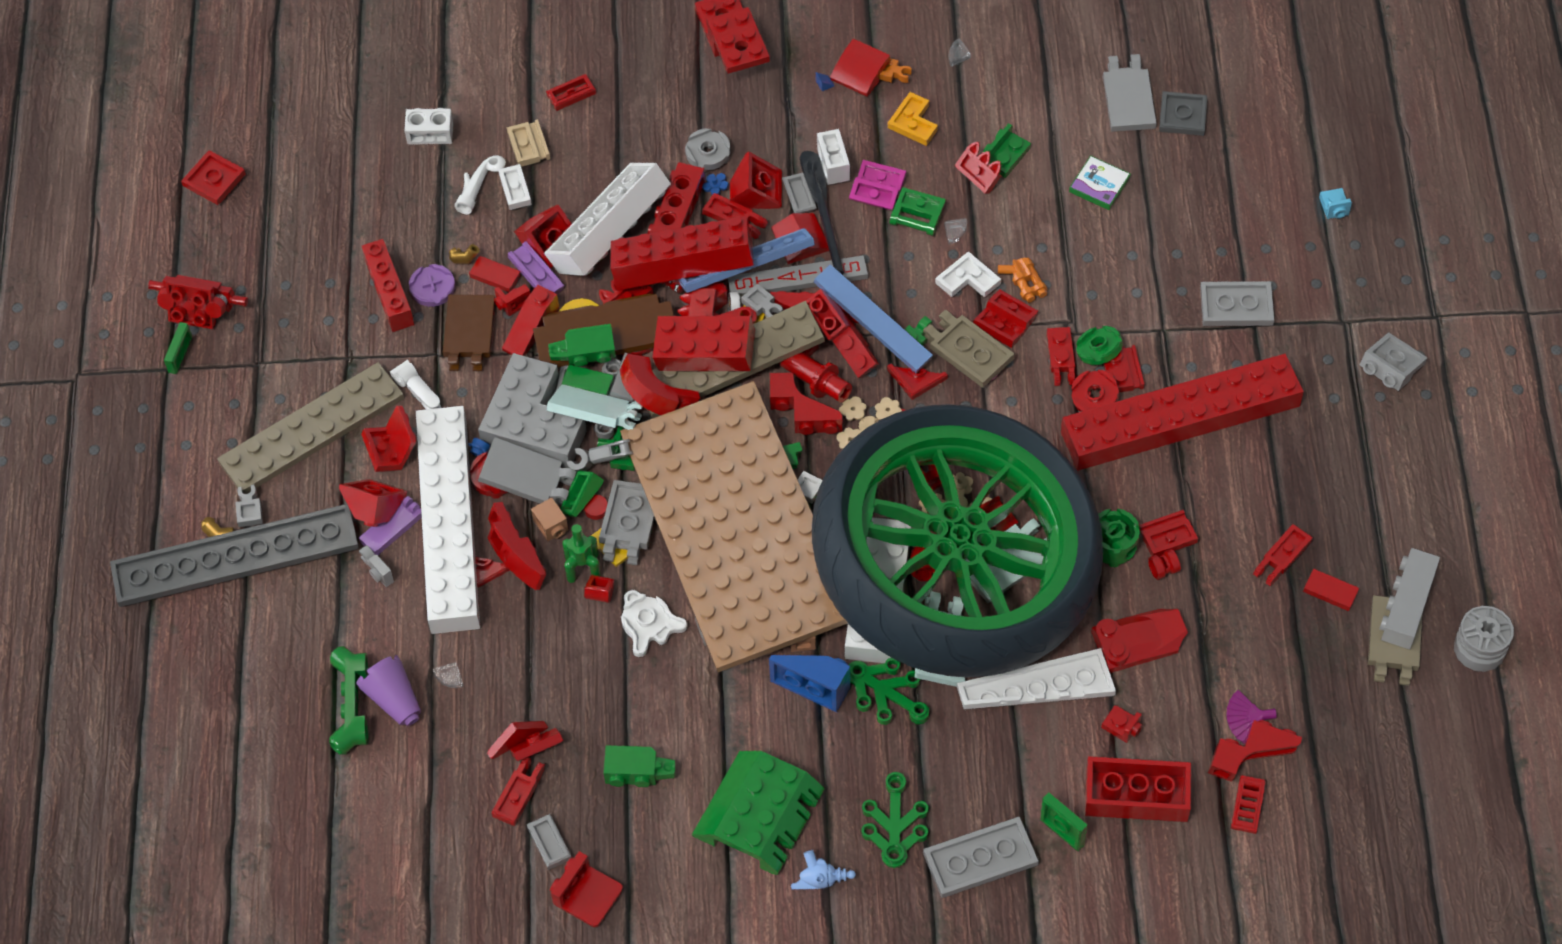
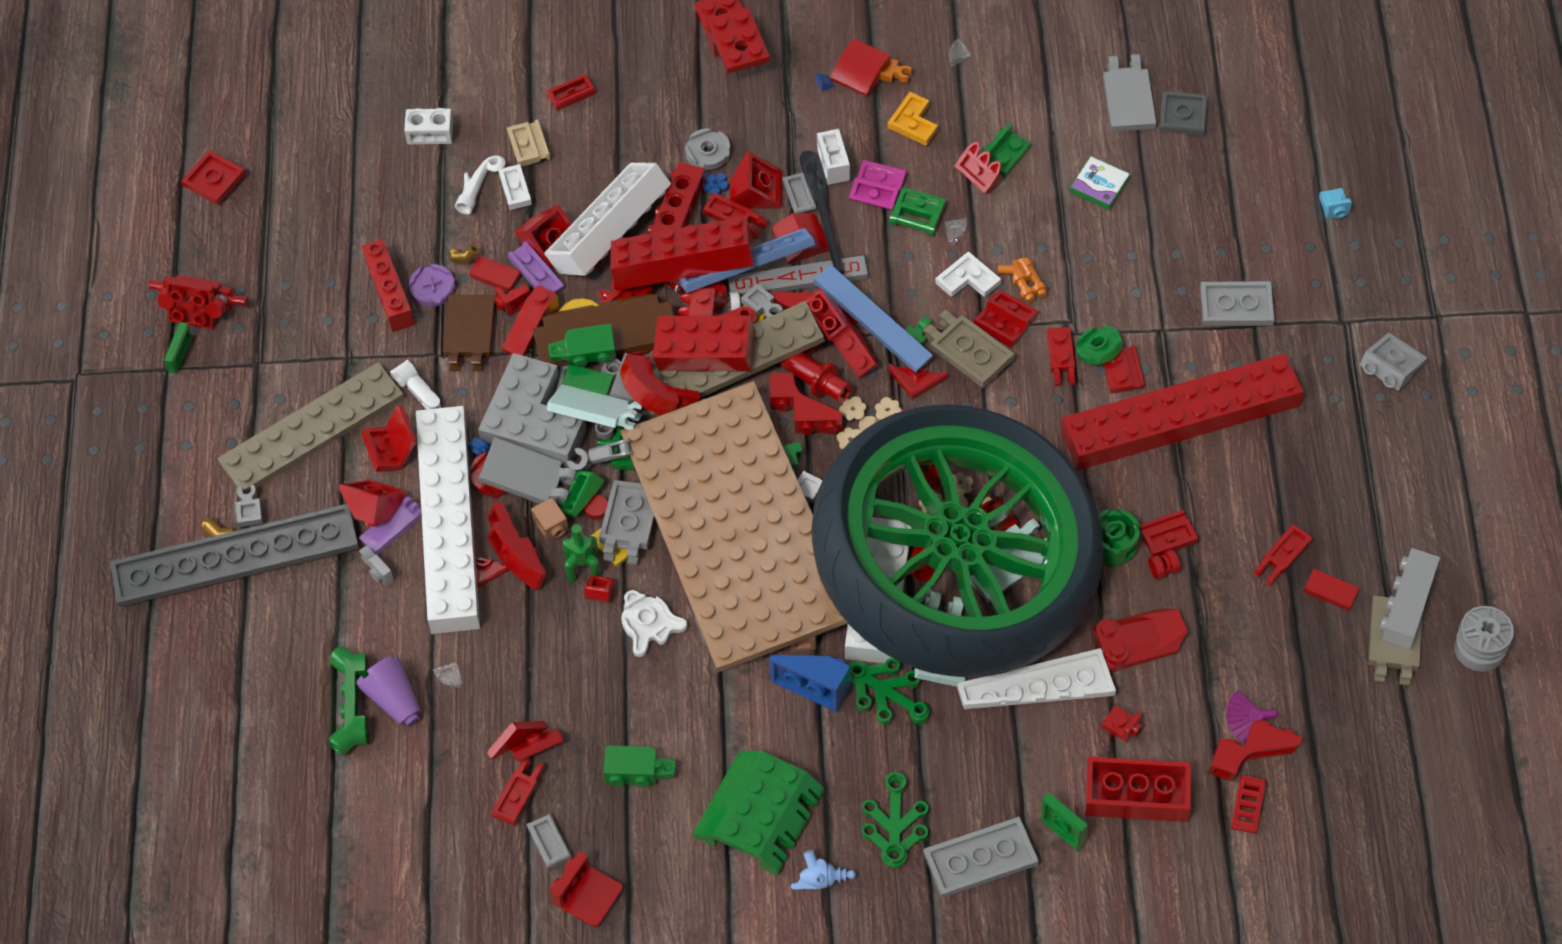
red plate [1072,370,1120,412] -> none

